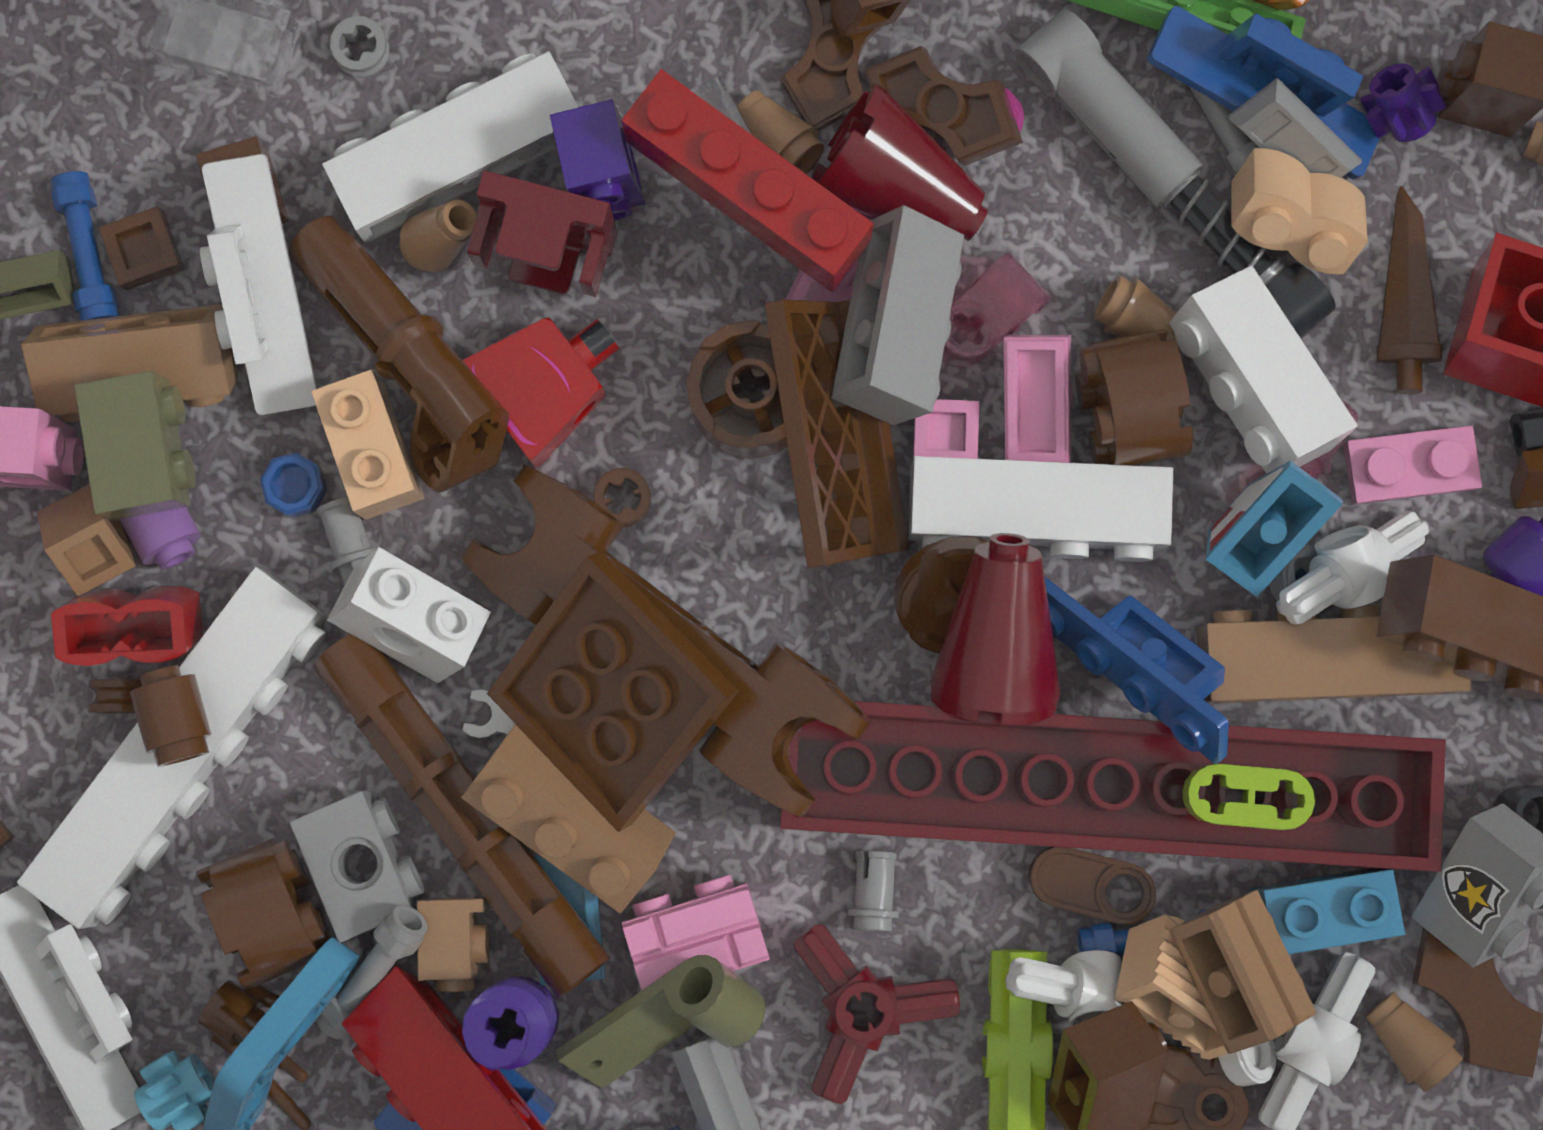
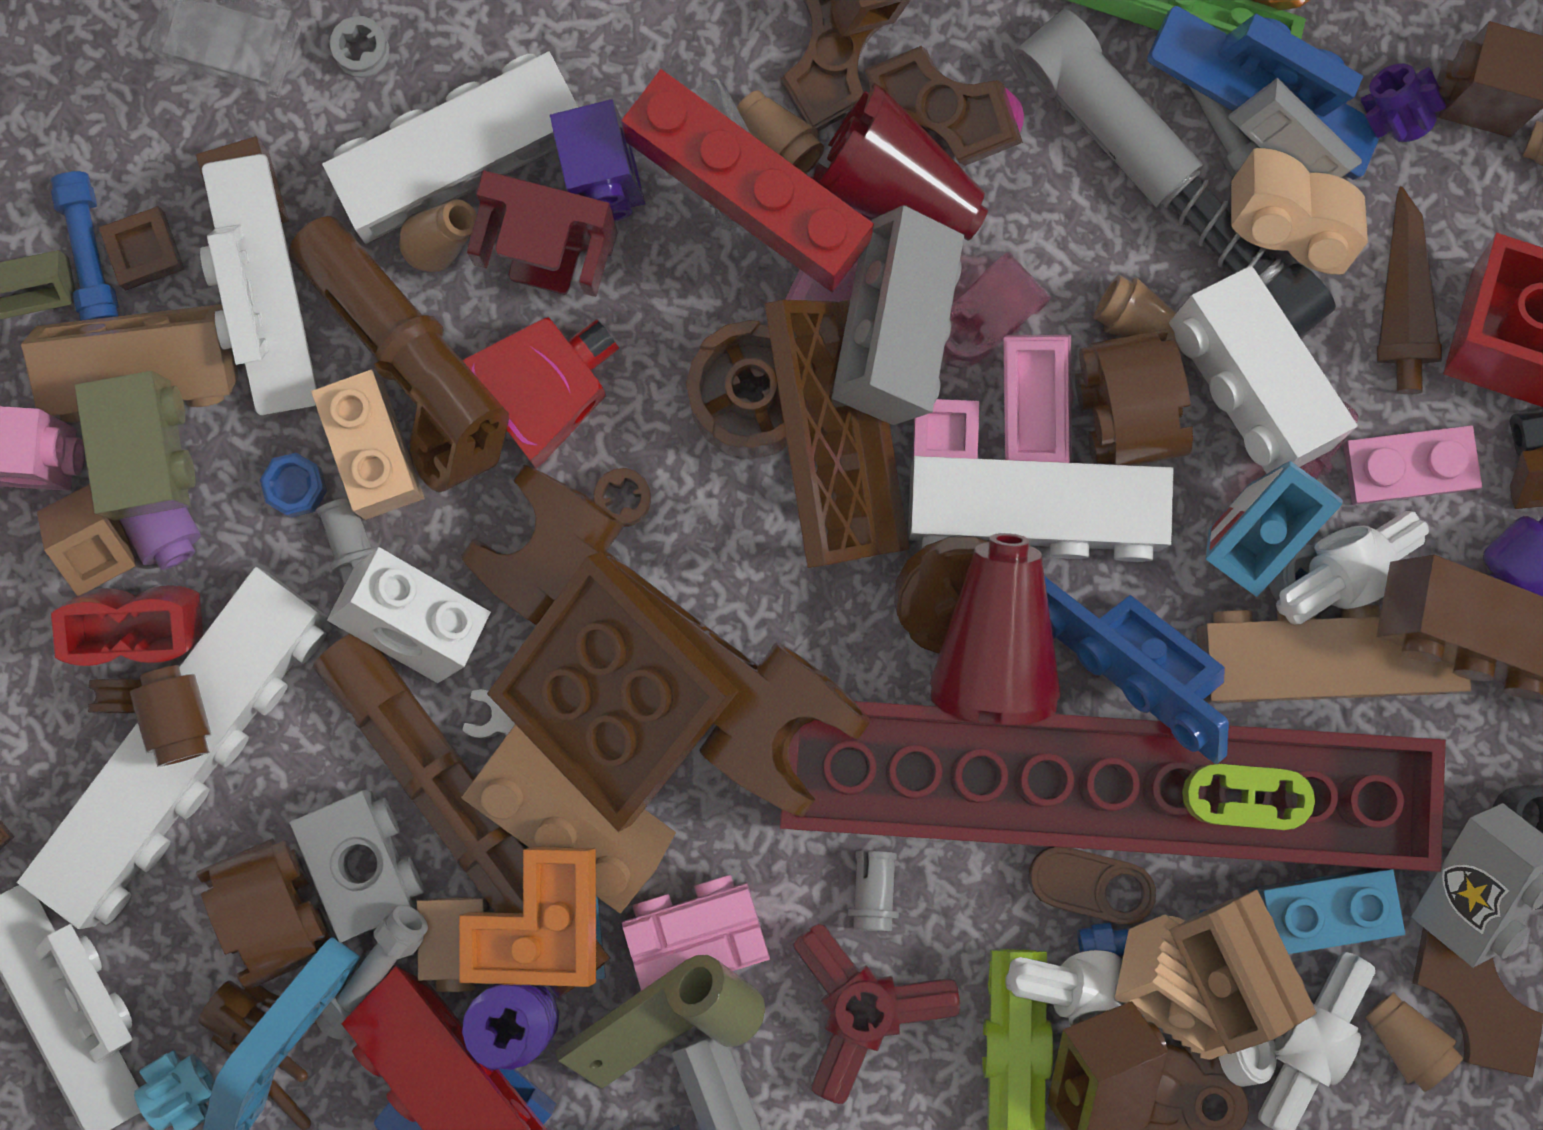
none -> orange plate [459,847,596,987]

